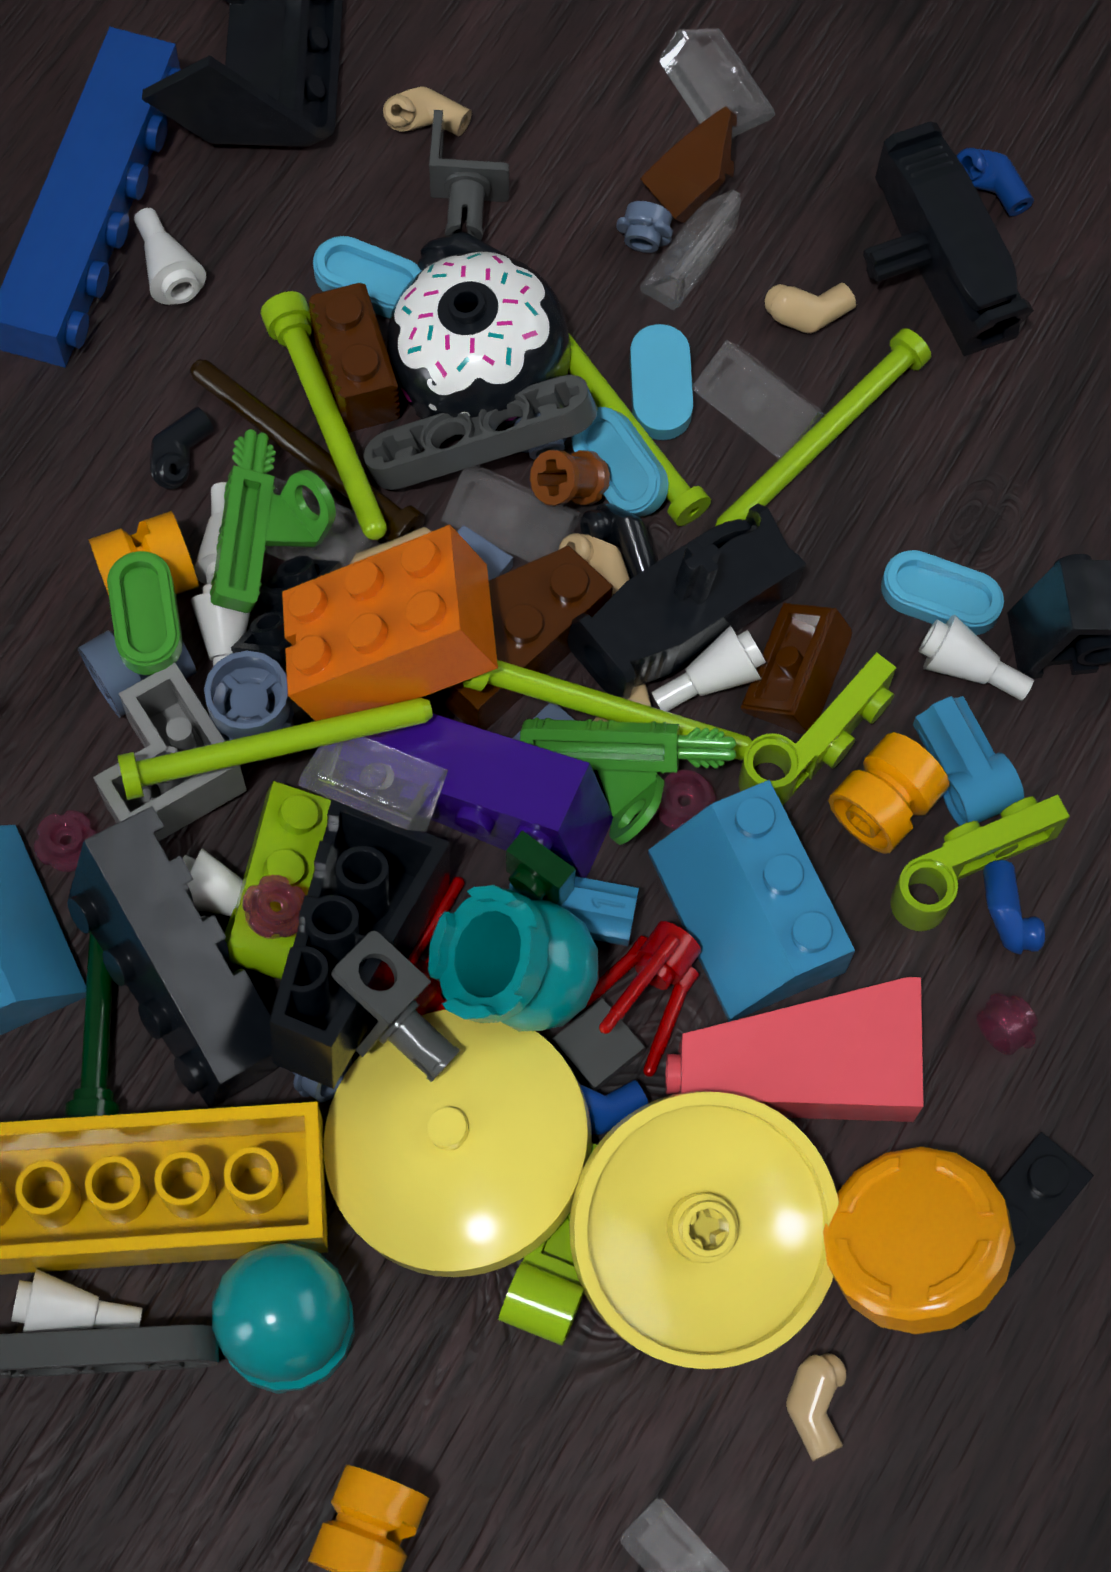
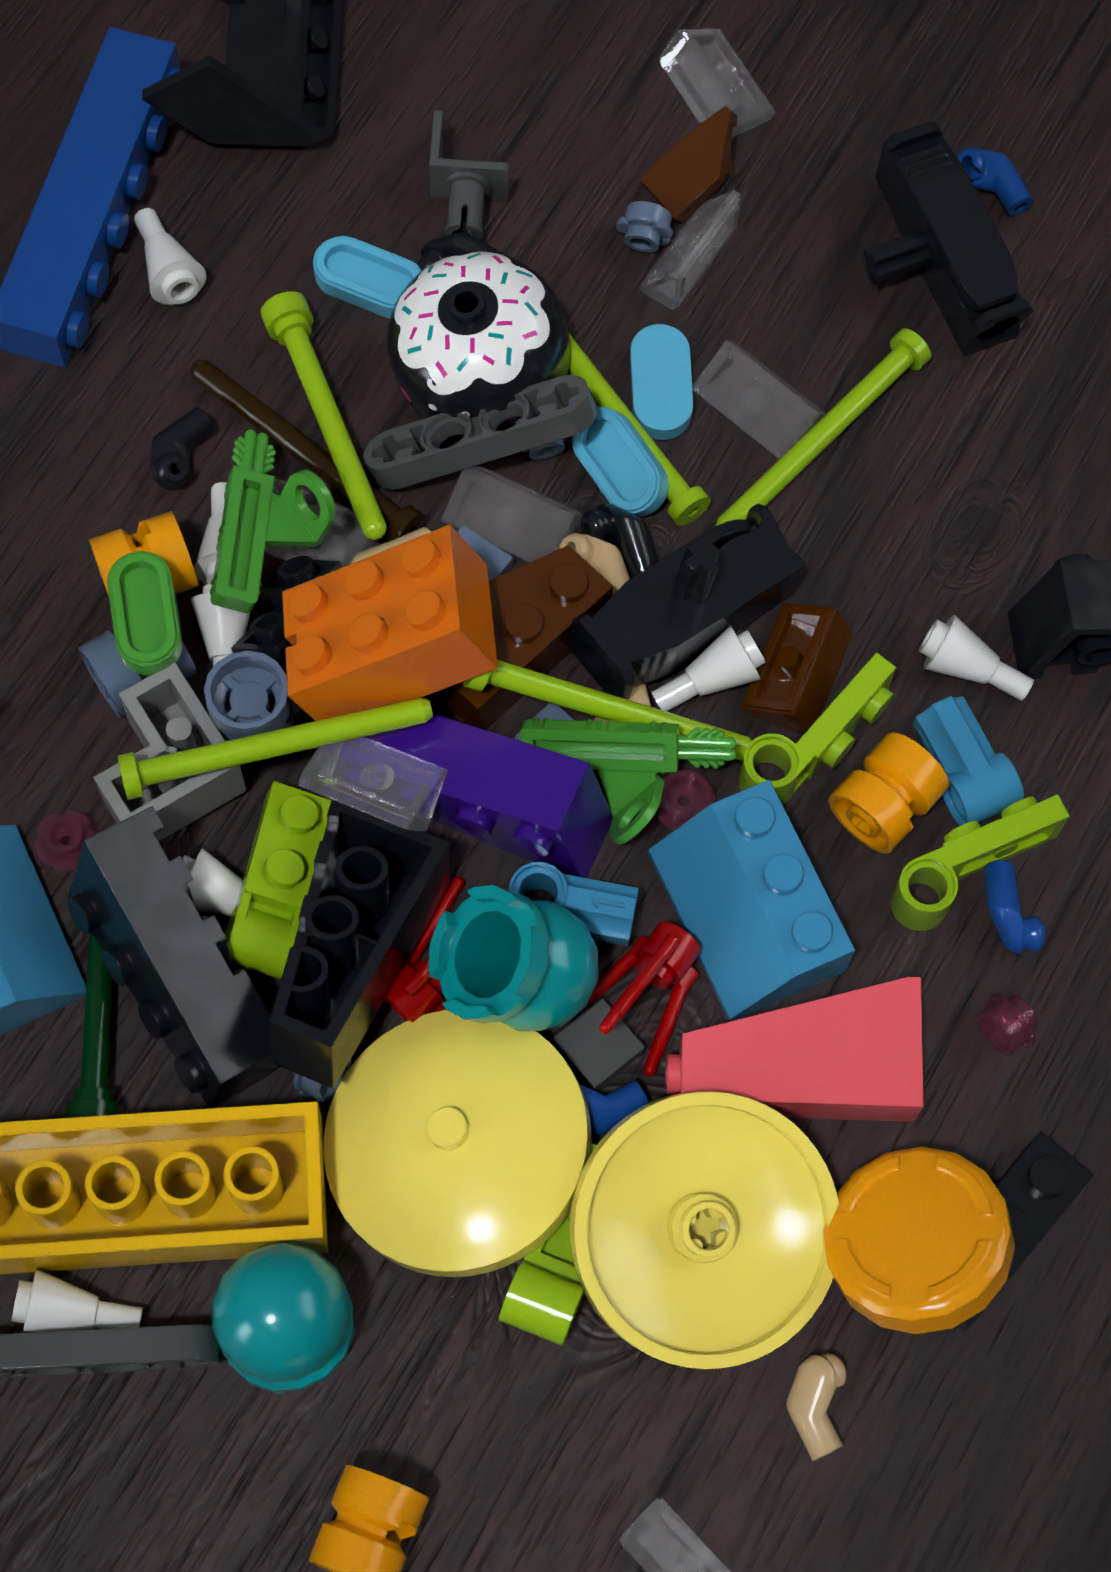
clear pink plate [243,875,305,939] -> none
reddish brown brick [308,283,400,432] -> none
dark grey bracket [331,931,461,1082] -> none
tan arm [383,86,472,136] -> none
dark green plate [506,831,576,906] -> none
dark orange bush [530,450,610,505] -> none
tan arm [764,283,856,333] -> none
medium azure tile [881,550,1004,635] -> none

